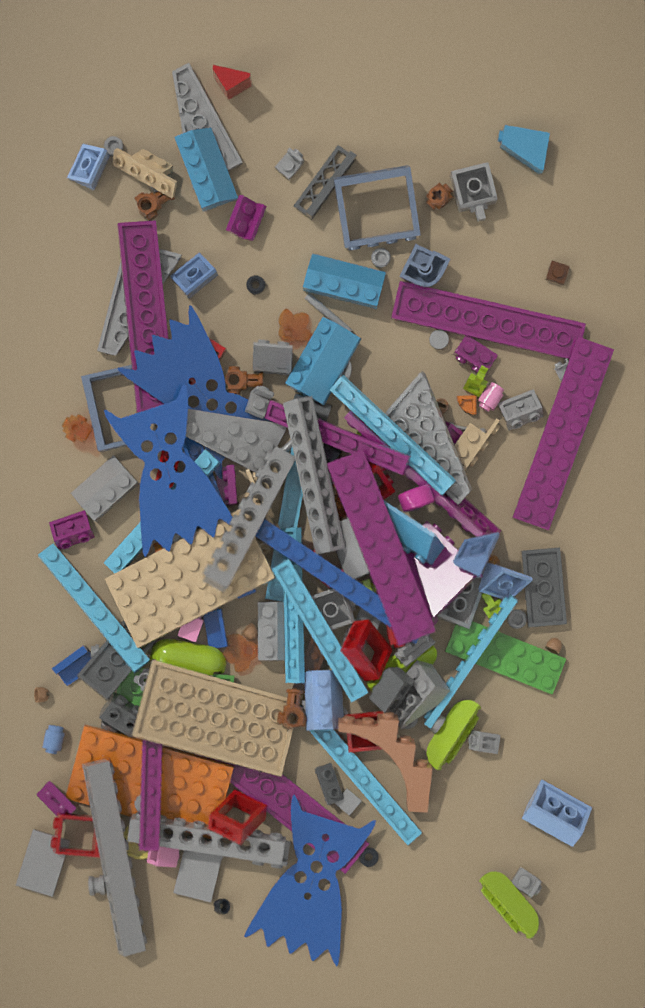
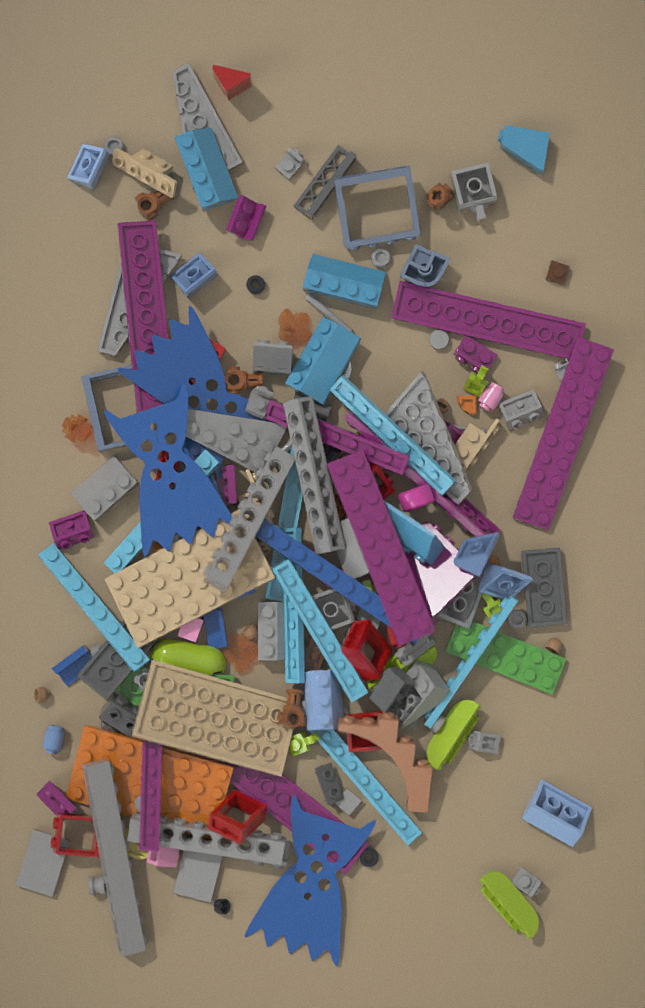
none -> lime plate [289,731,320,756]

